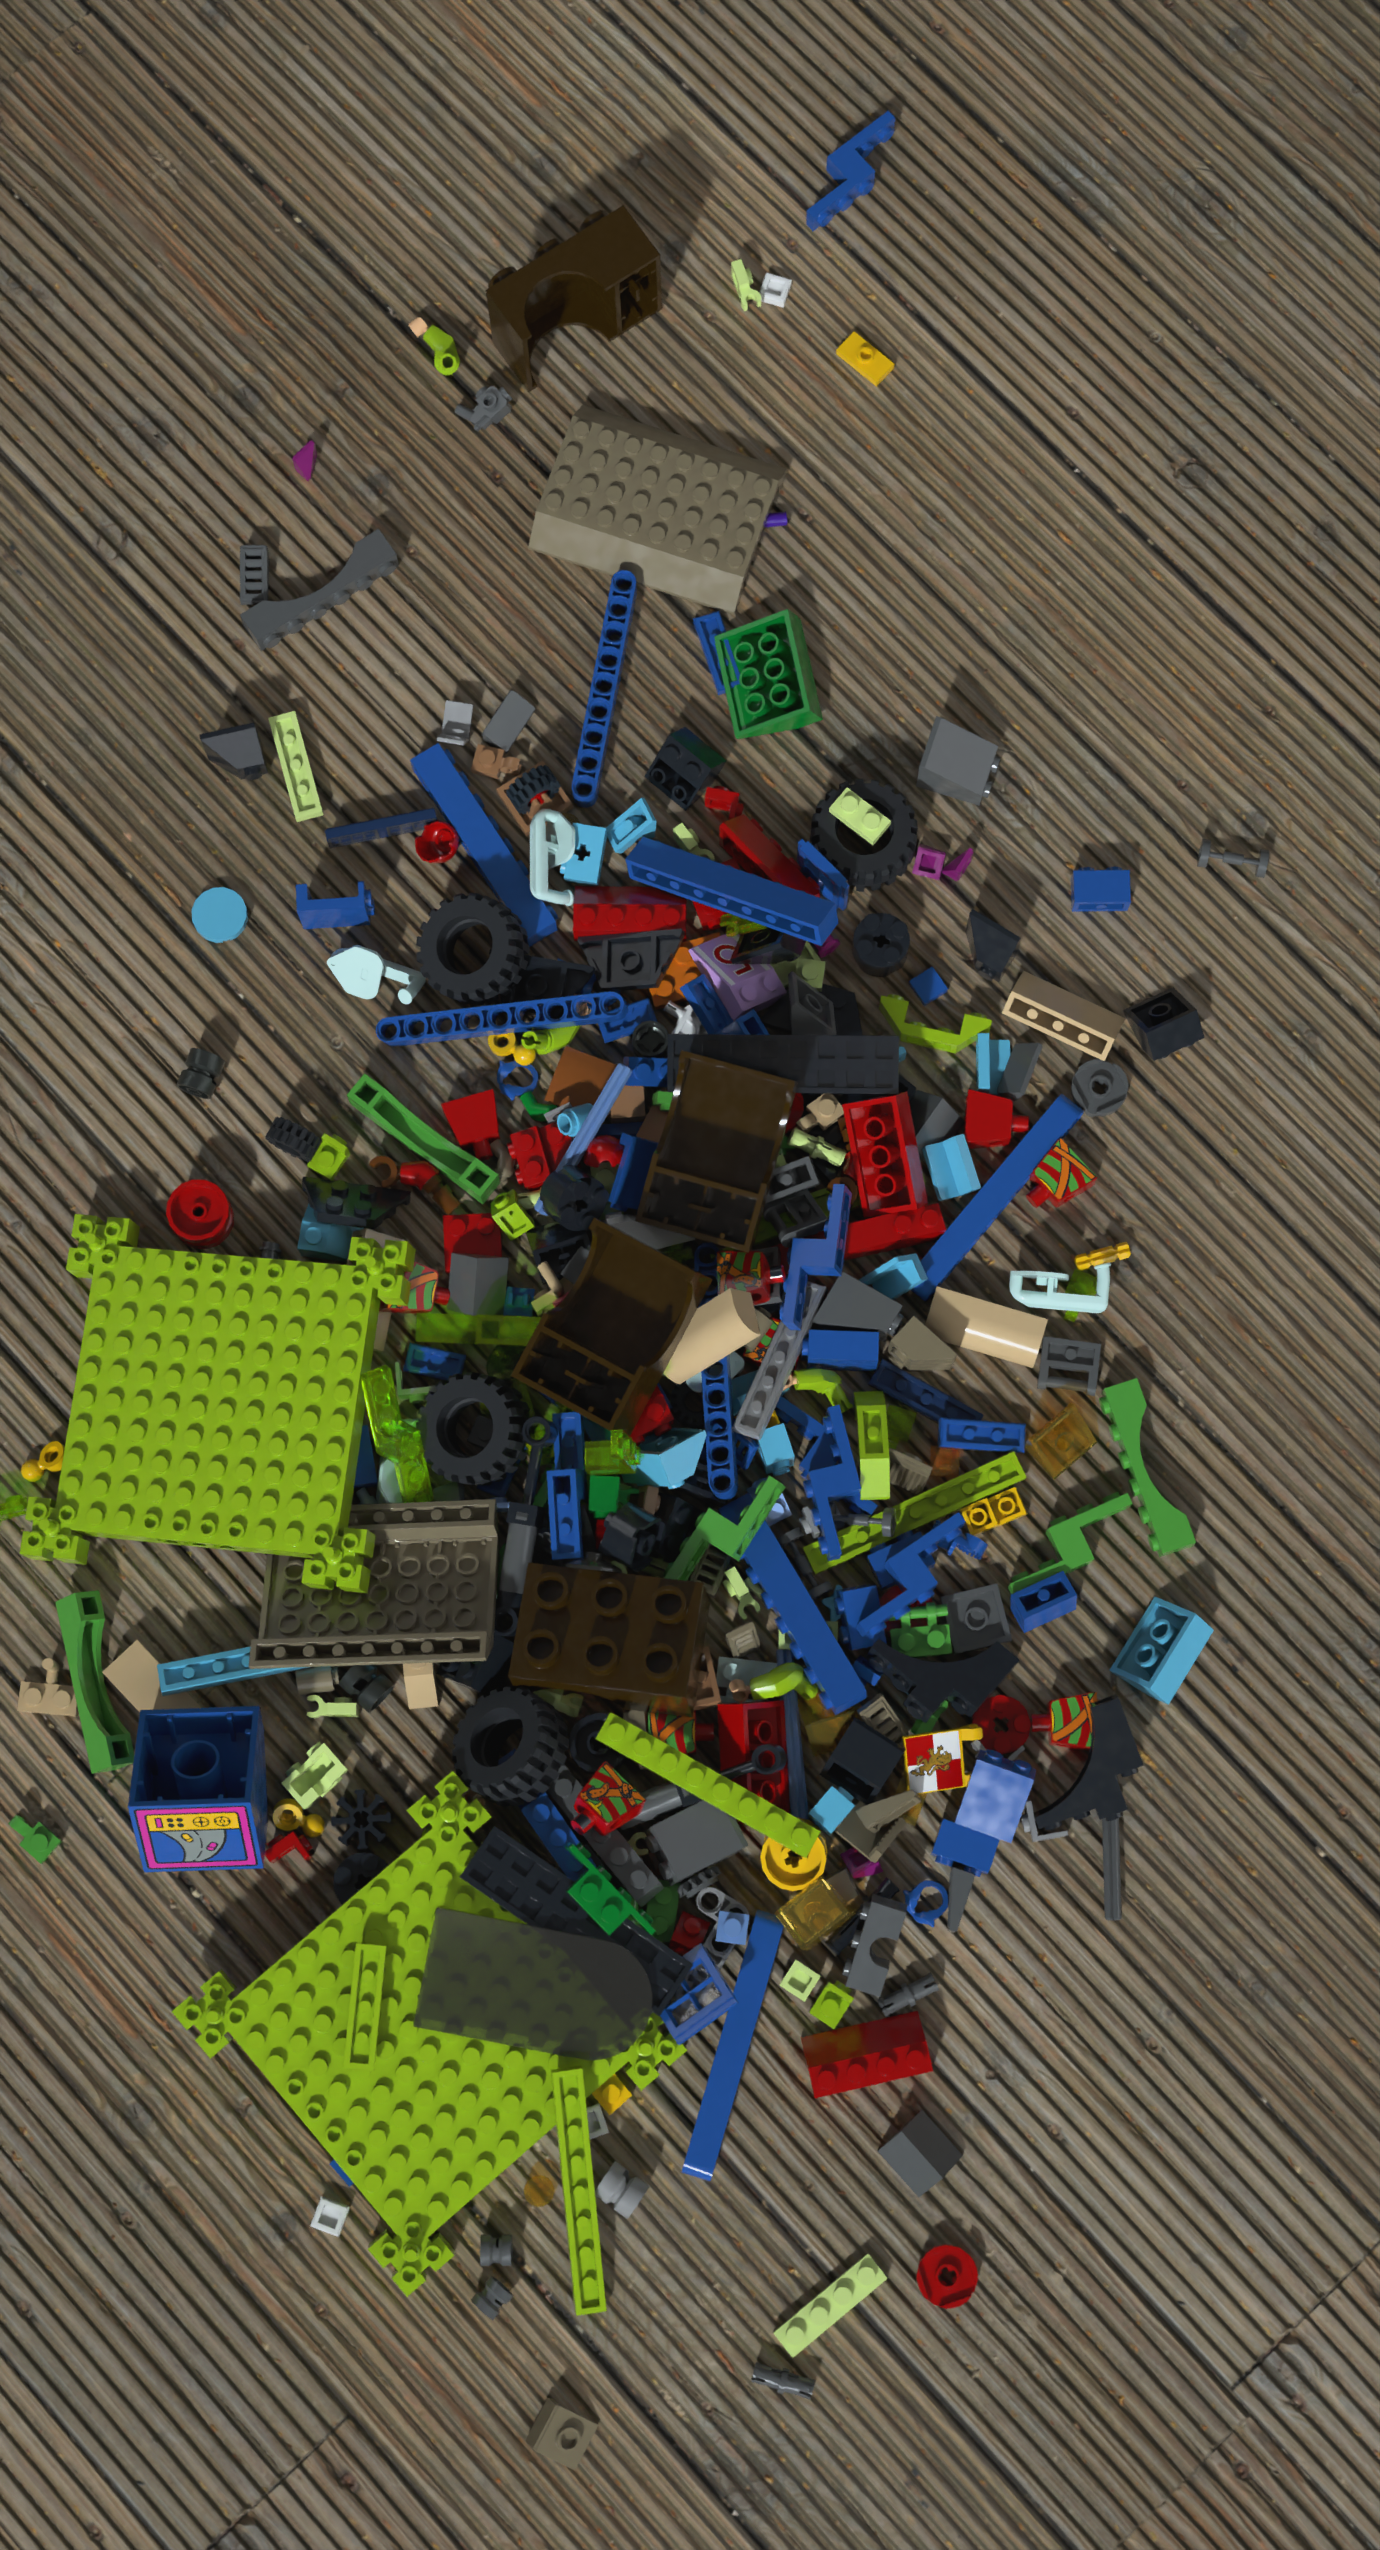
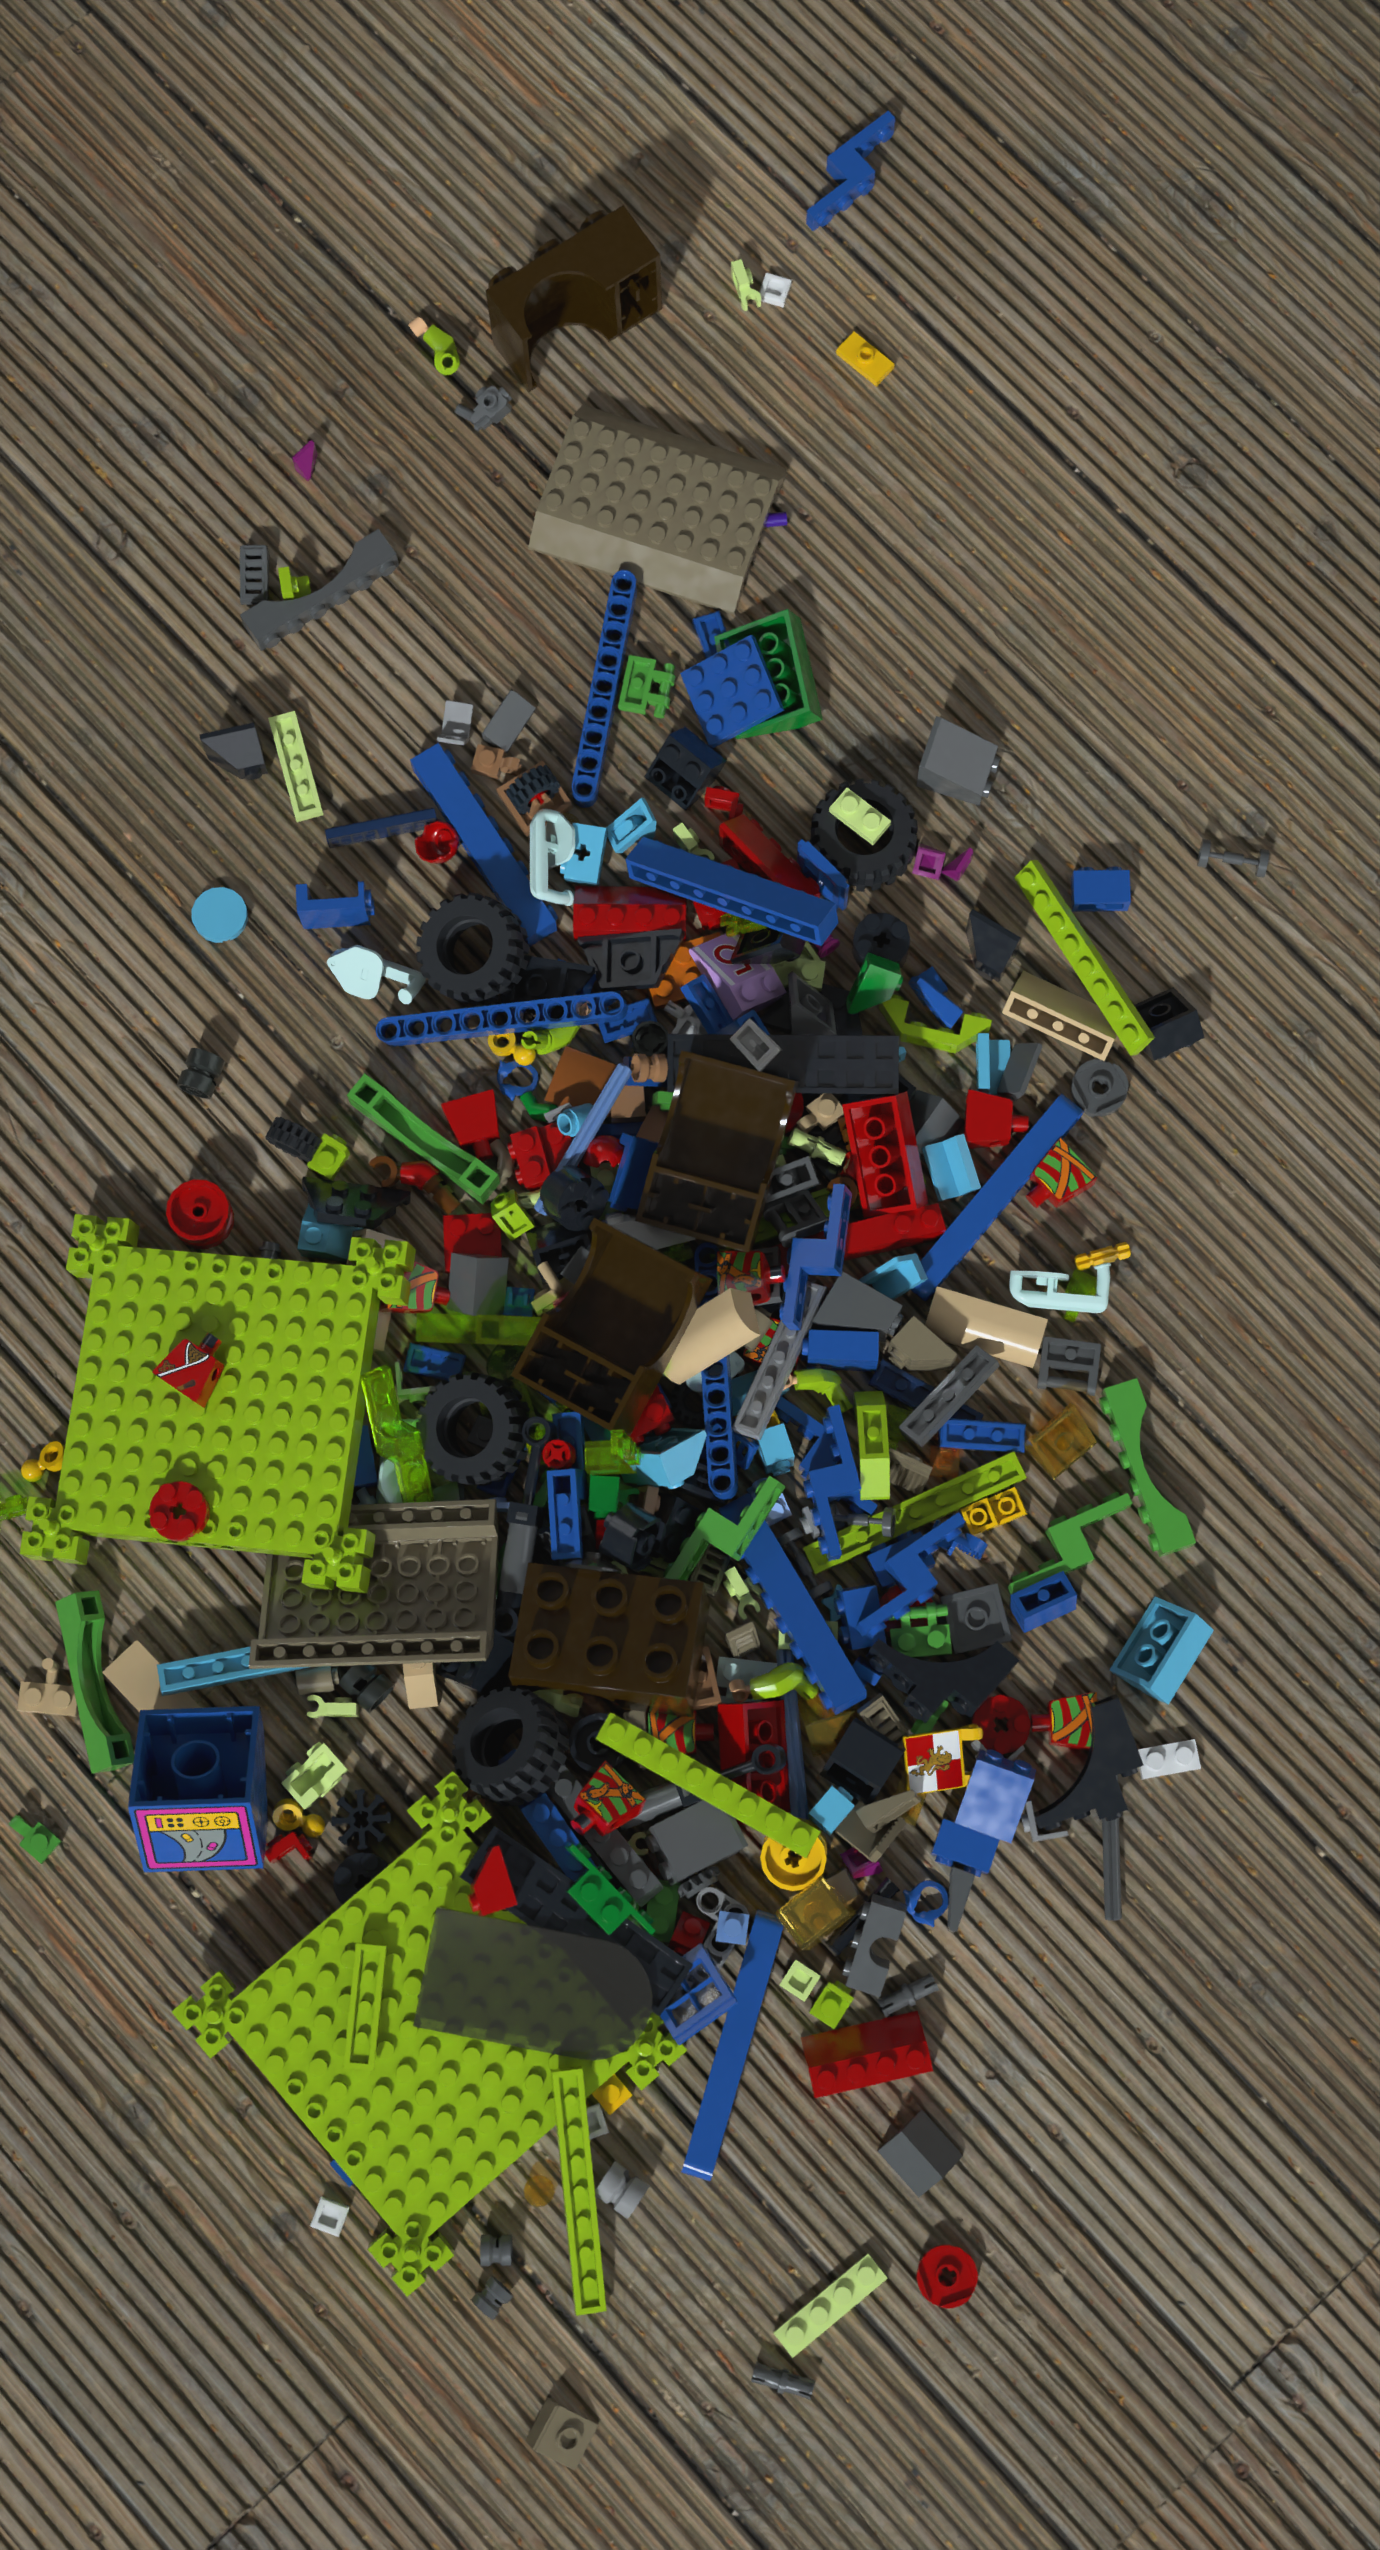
none -> red plate [149,1481,210,1542]
none -> red torso [152,1332,224,1408]
none -> lime bracket [278,566,311,601]
none -> red slope [467,1845,518,1916]
none -> red wheel [542,1439,577,1470]
none -> bright green plate [618,655,676,719]
none -> medium nougat wheel [631,1054,668,1082]
none -> blue plate [680,635,784,748]
none -> white slope [730,1018,782,1071]
none -> green slope [846,953,903,1014]
none -> dark grey hinge [899,1345,1000,1448]
none -> blue slope [910,976,963,1029]
none -> lime plate [1014,860,1155,1056]
none -> white plate [1138,1739,1201,1780]

